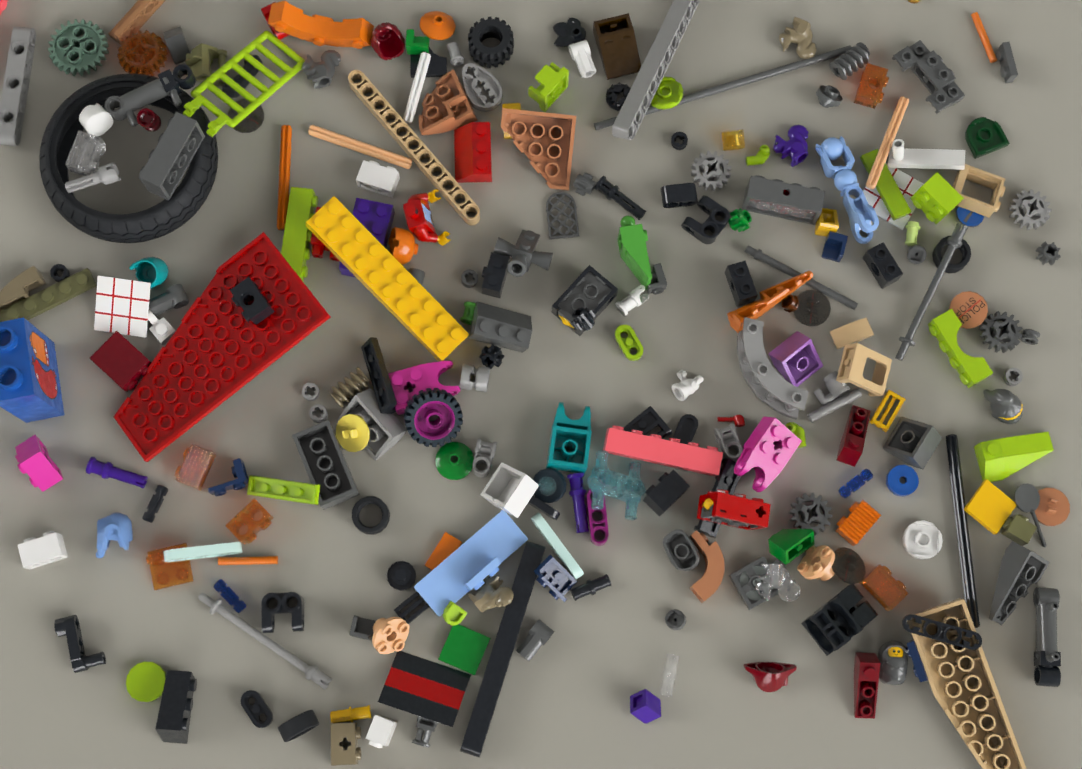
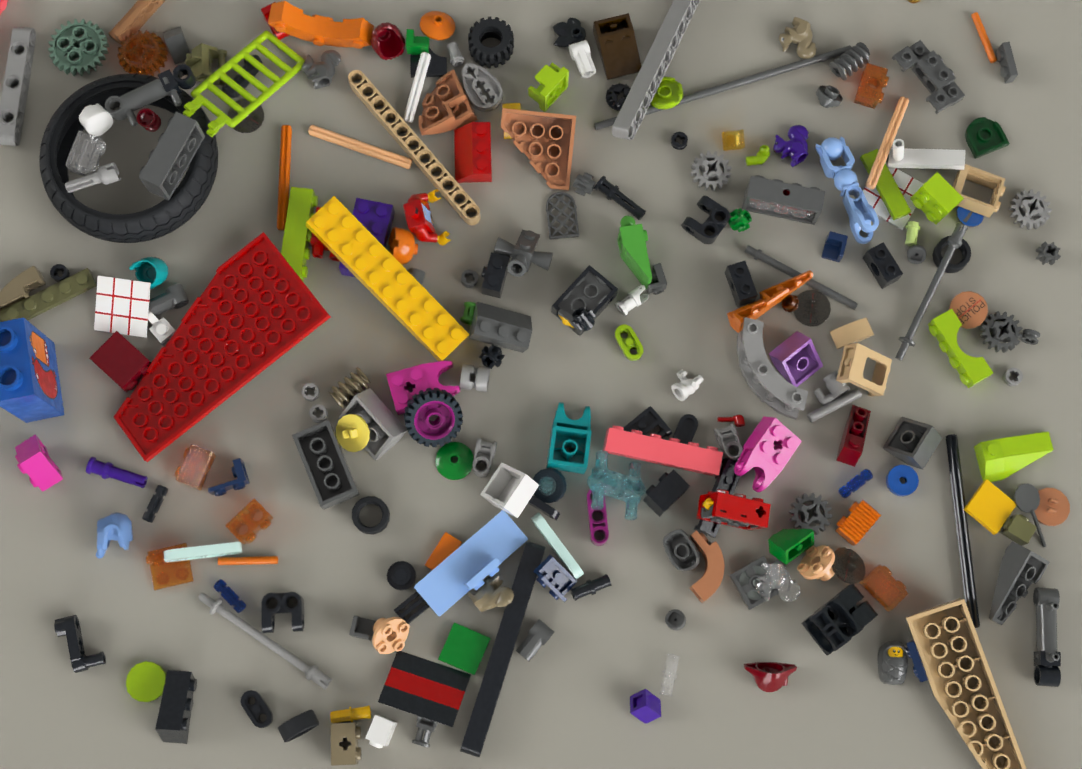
white brick [18,531,68,570] -> none
black brick [230,277,275,325] -> none
lime tile [247,475,320,505] -> none
white brick [356,160,400,198] -> none
black hinge [361,337,397,414] -> none
lime tile [443,601,467,626] -> none
dark purple pin [567,473,589,533] -> none
black beam [661,183,698,208] -> none
lime arm [785,422,806,448] -> none
yellow slope [814,208,839,237] -> none
dark red slope [854,652,881,719] -> none
yellow tile [869,390,905,432] -> none
white tile [902,520,943,560] -> none
black beam [902,614,982,650] -> none
dark grey hair [983,389,1023,424] -> none

